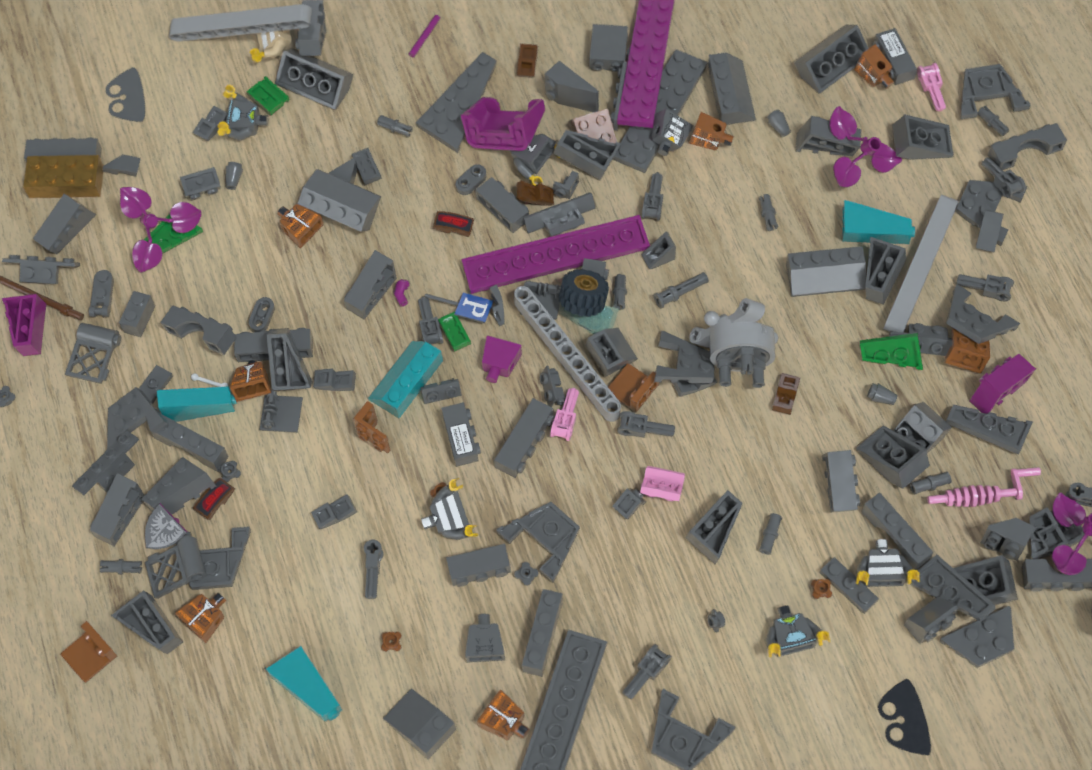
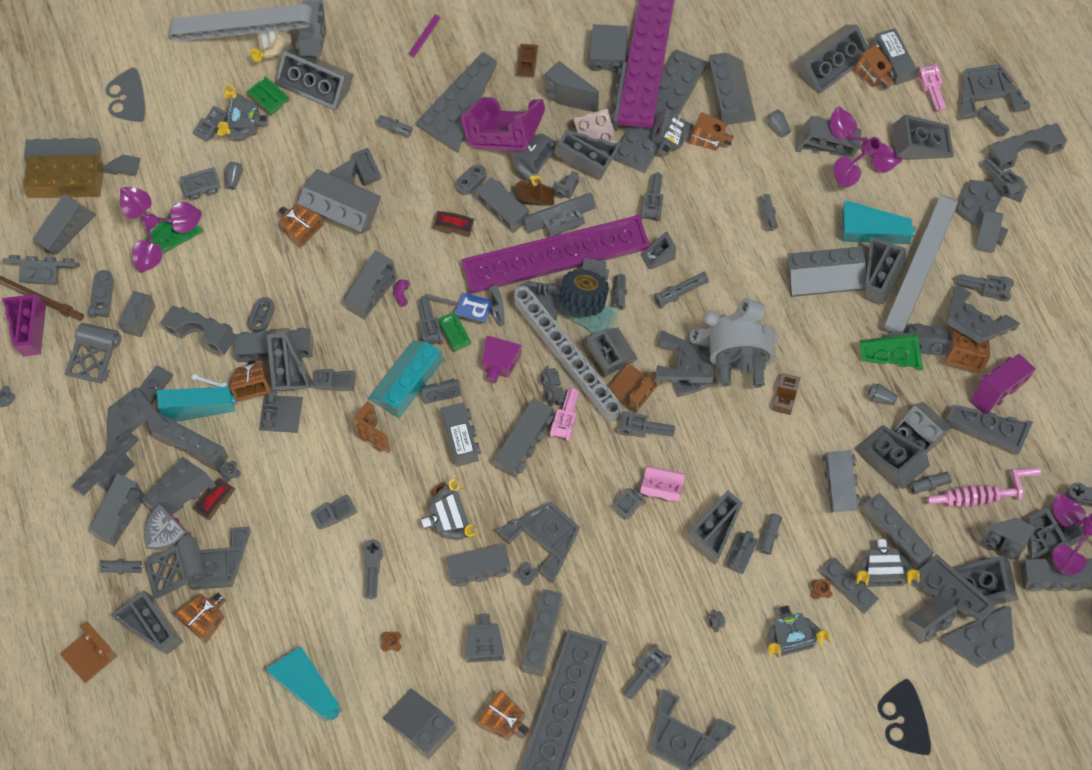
none -> dark grey hinge [724,531,759,574]

